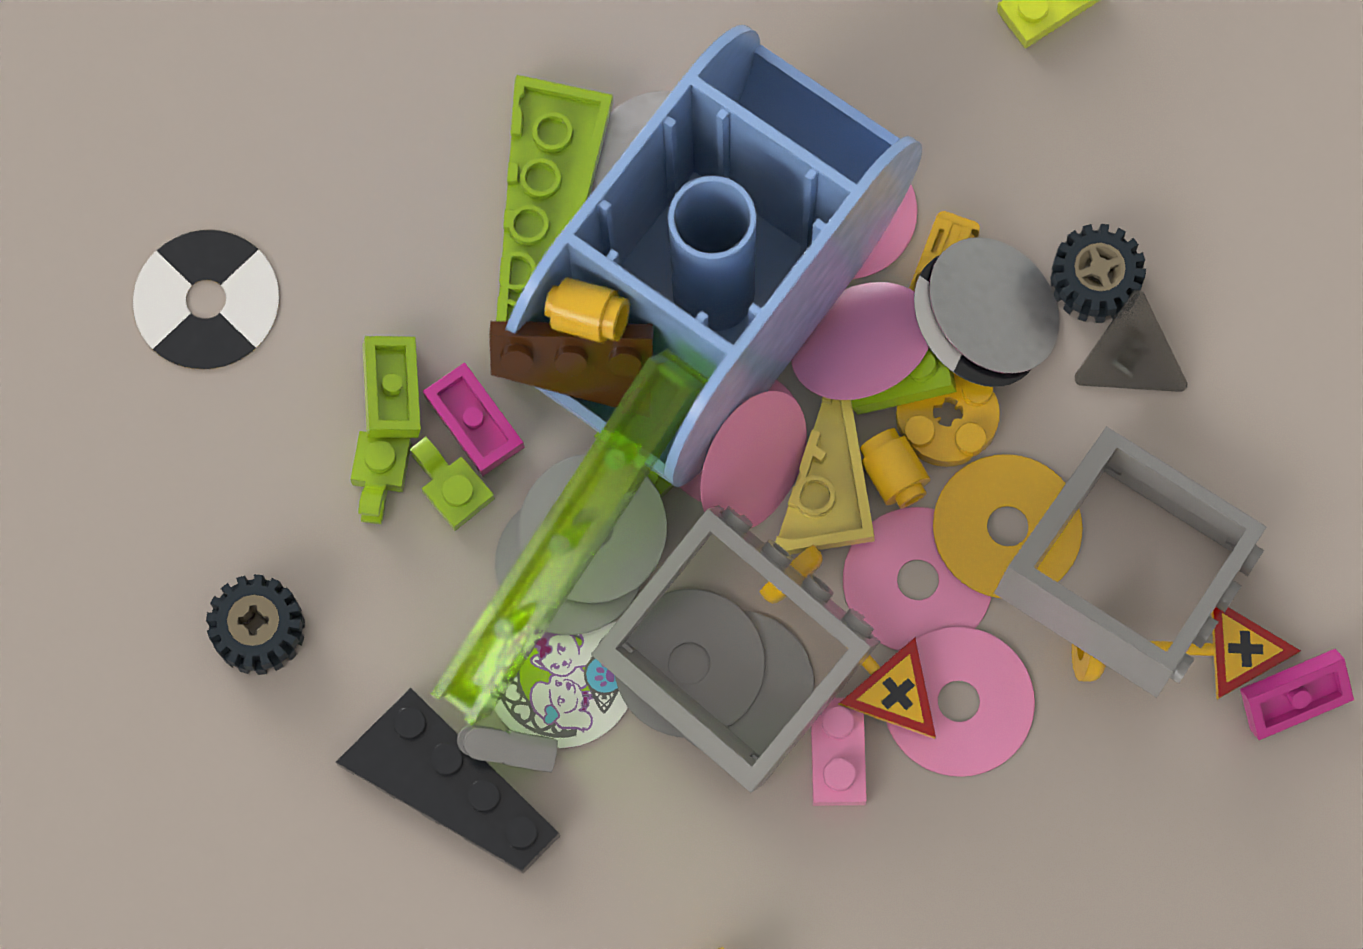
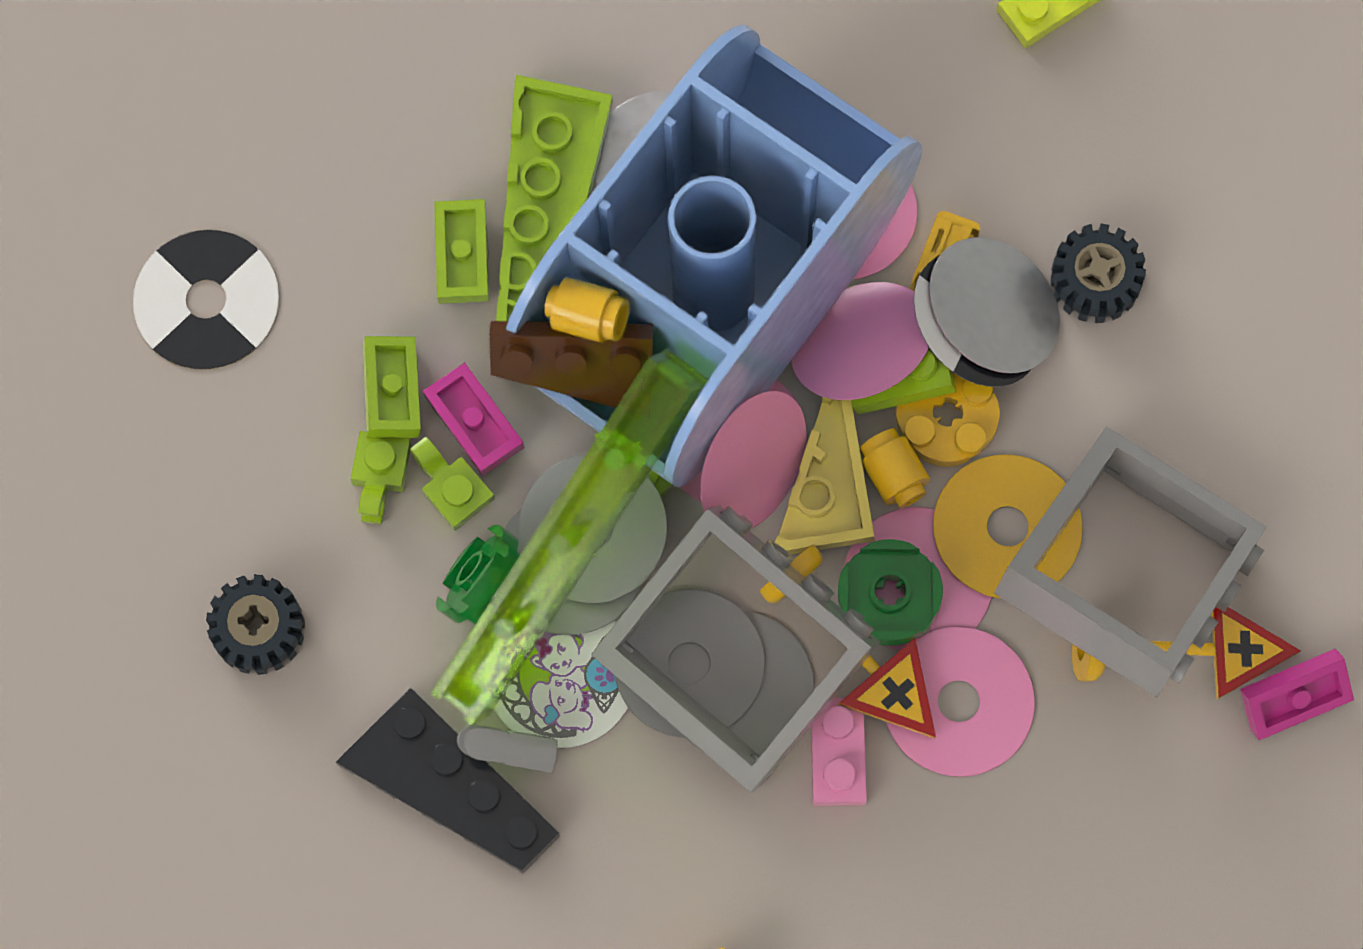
clear smoke piece [1074,290,1188,392] -> none
none -> lime plate [434,199,489,304]
none -> green plate [436,525,525,625]
none -> green plate [838,539,943,646]

